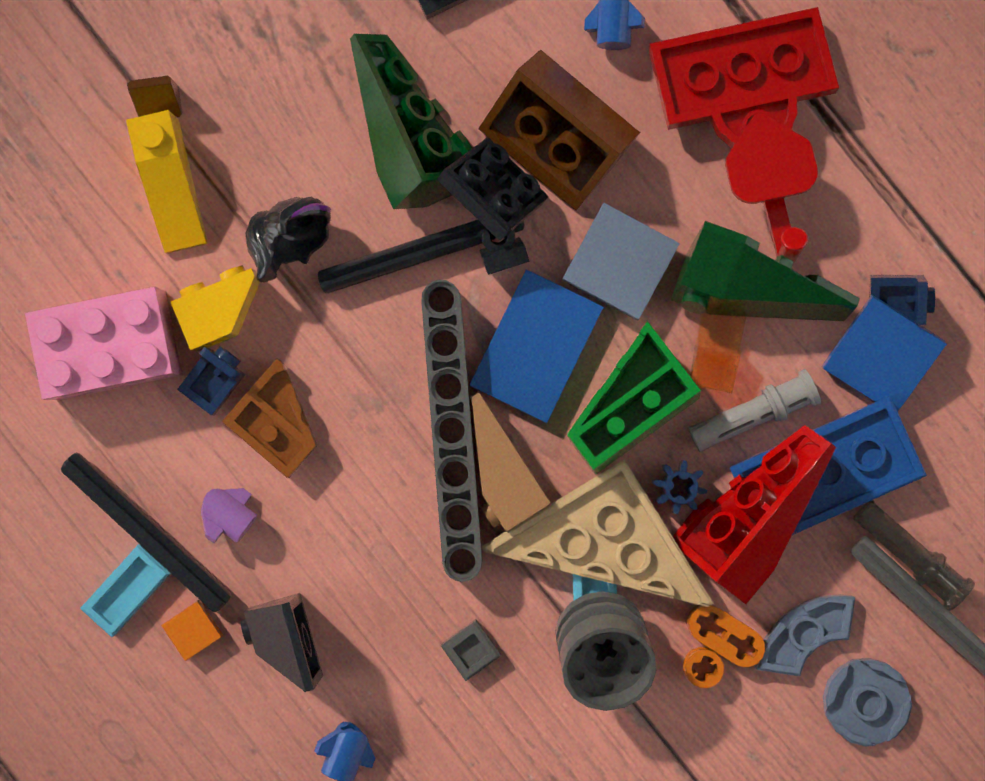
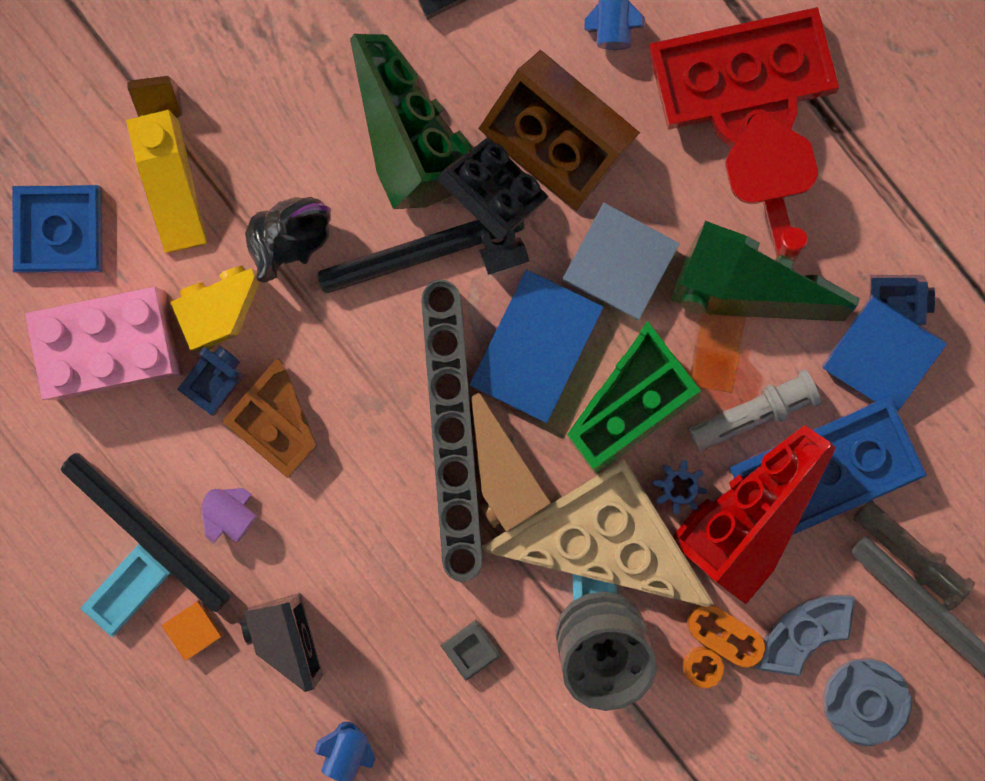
none -> blue tile [12,185,102,273]

